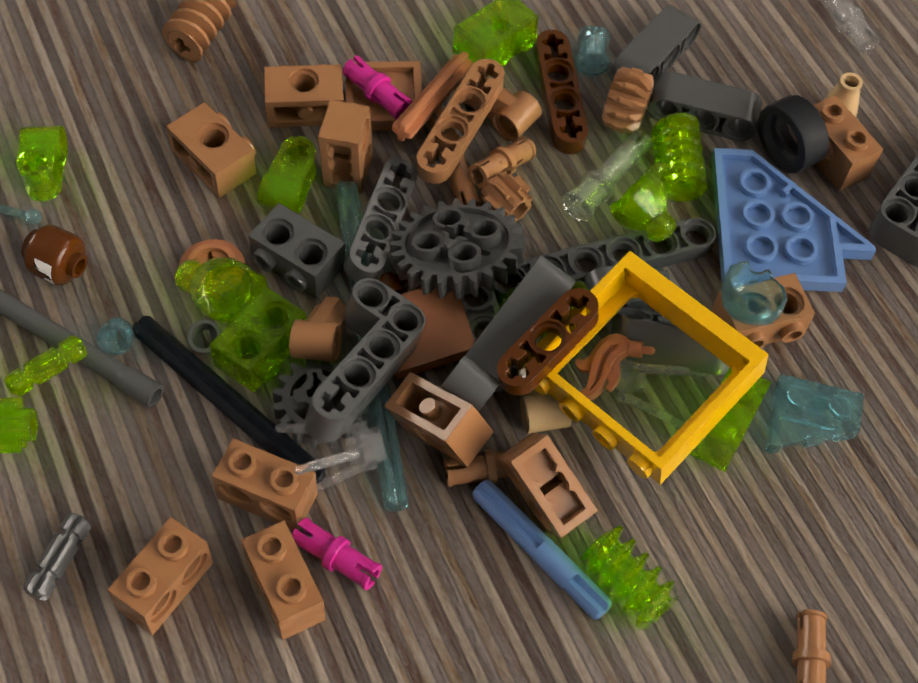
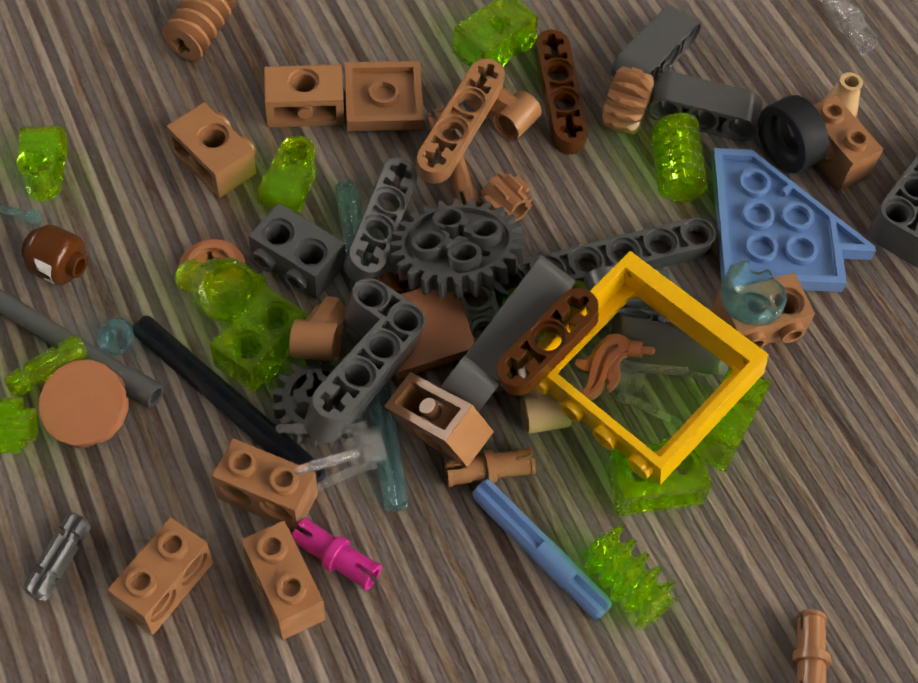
dark grey hinge [187,319,224,356] -> none
medium nougat brick [318,100,373,193] -> none
dark pink pin [342,56,413,120] -> none
nougat axle [392,52,474,142] -> none
medium nougat pin [467,136,536,189] -> none
medium nougat brick [497,432,598,538] -> none
clear pin [562,130,652,222] -> none
clear light blue bush [575,26,610,76] -> none
clear neon green hair [610,163,676,243] -> none
clear light blue wing [765,374,864,453] -> none
none -> nougat tile [39,359,129,448]
none -> clear neon green brick [606,438,712,517]

